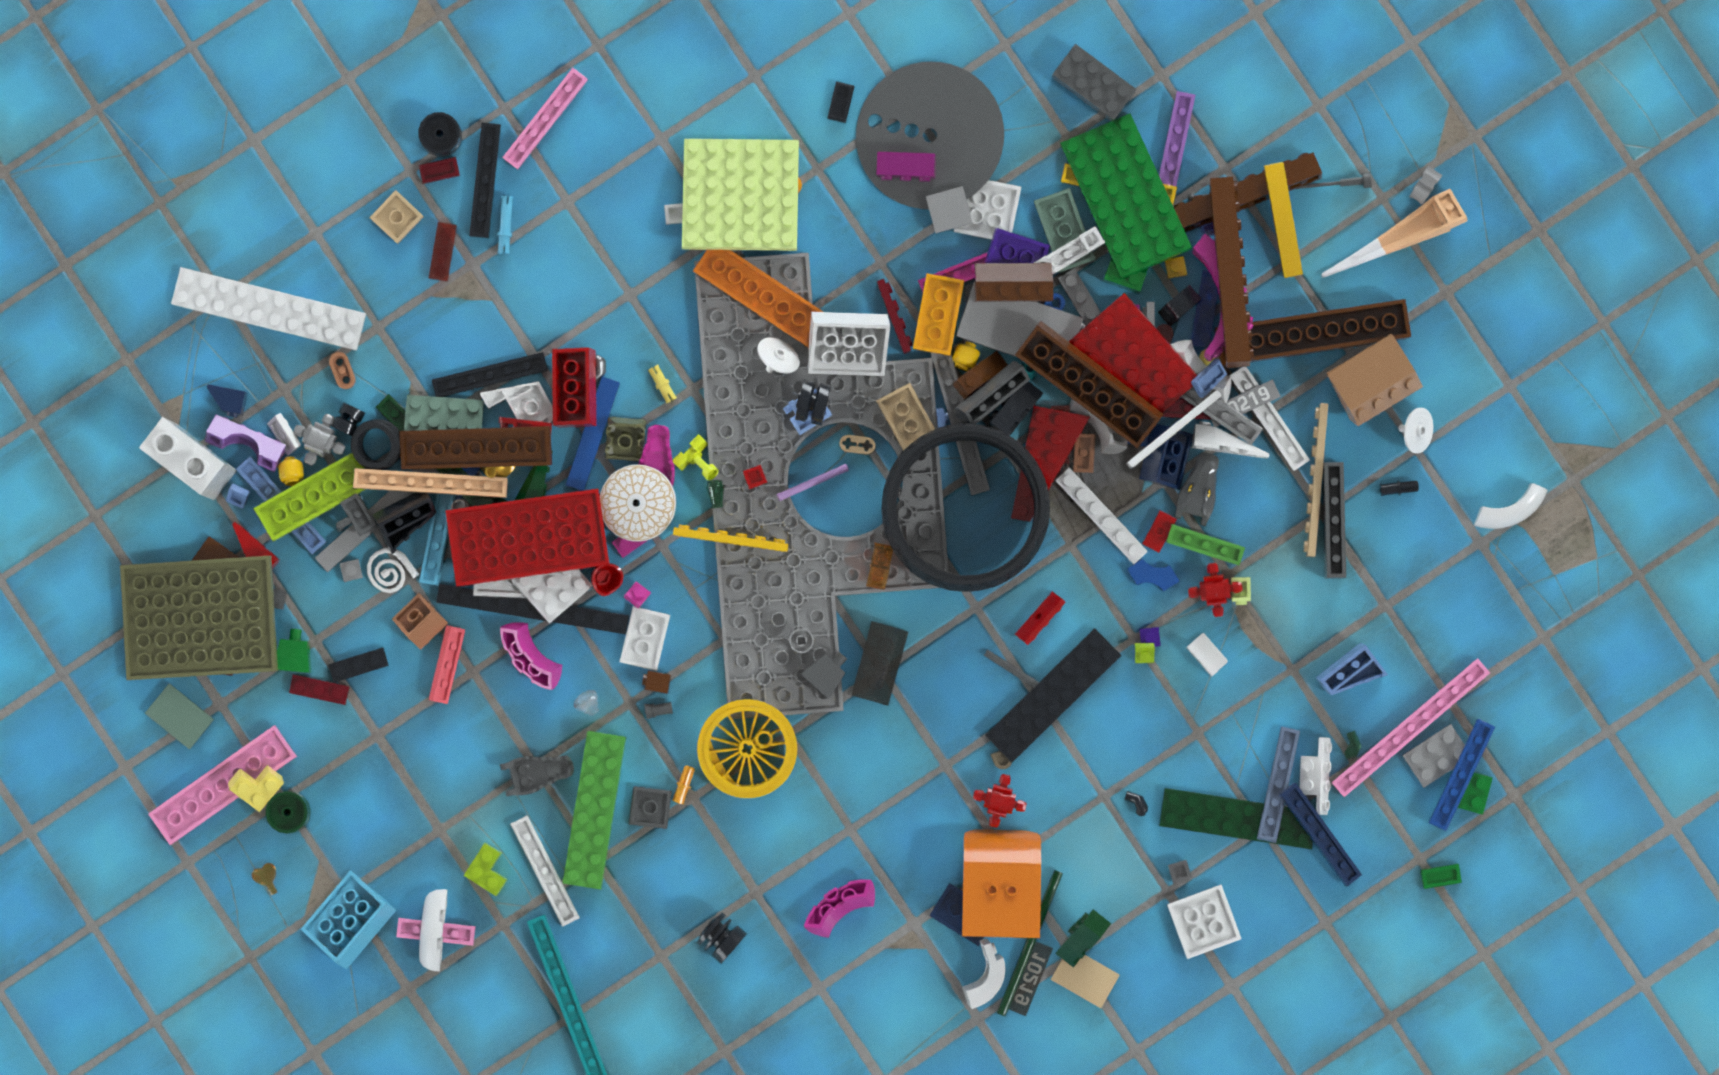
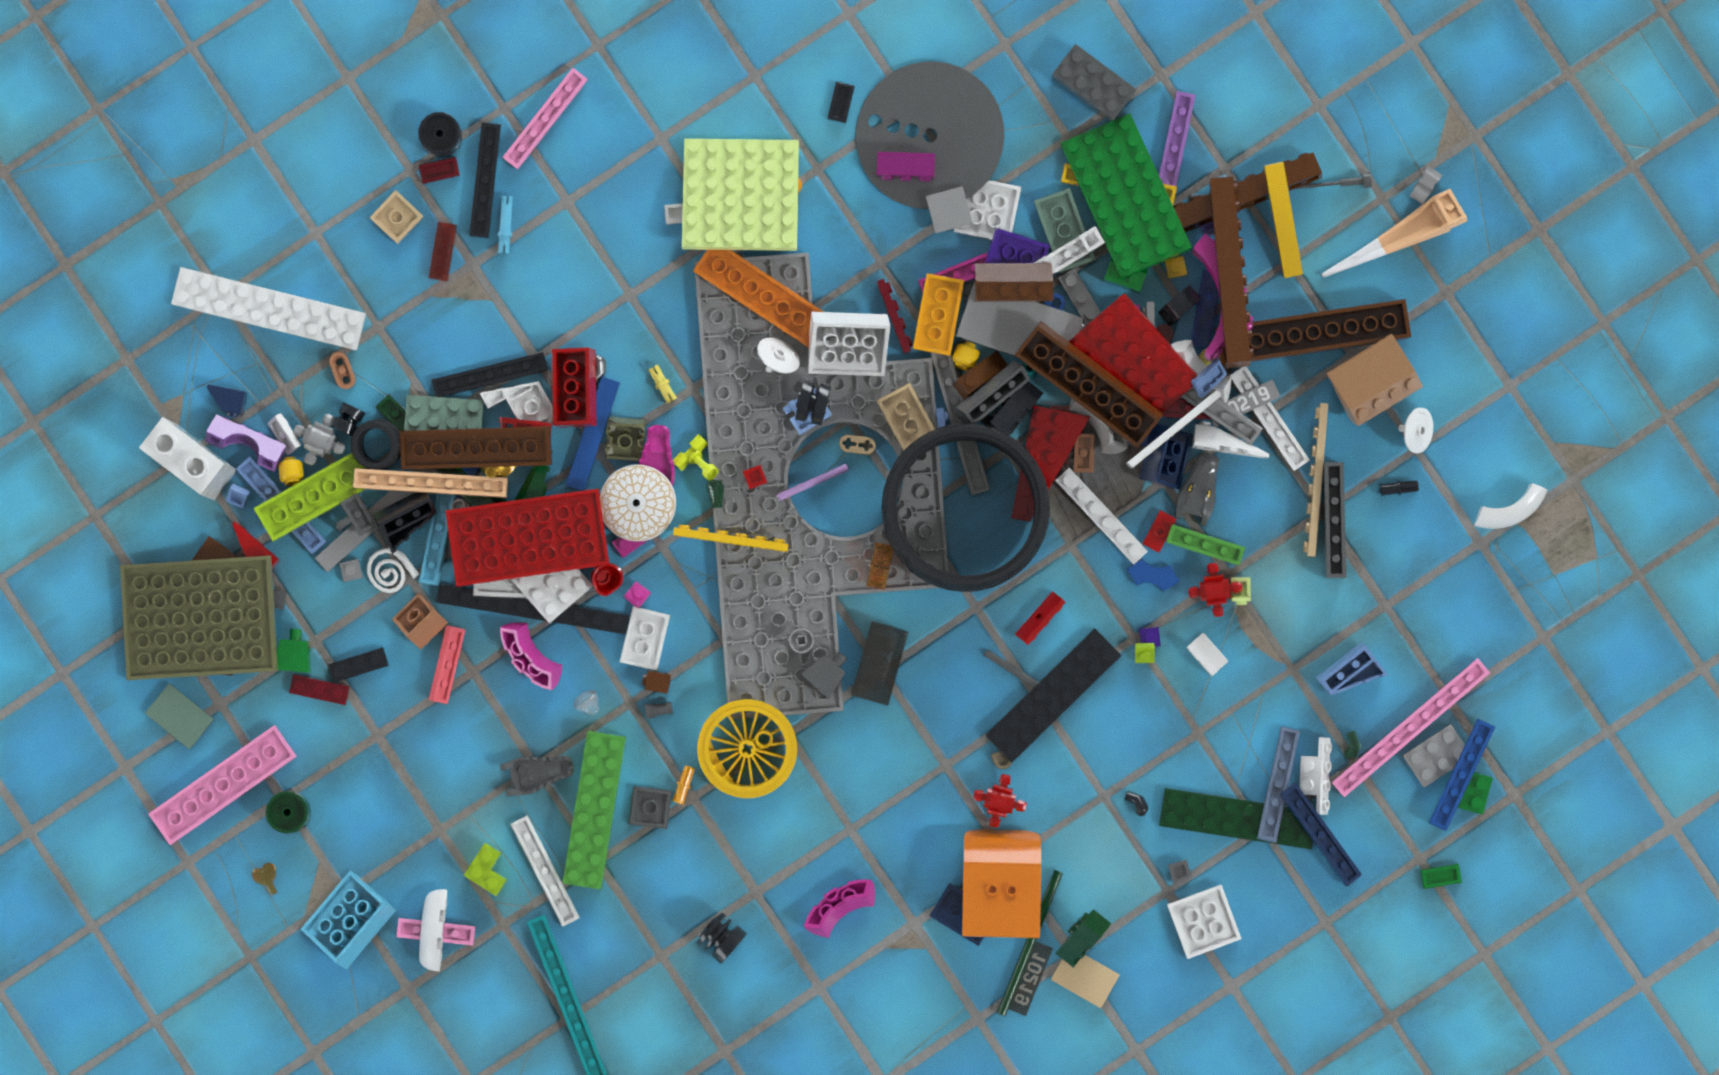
light yellow brick [228,765,284,812] -> none
white arch [962,938,1005,1009] -> none

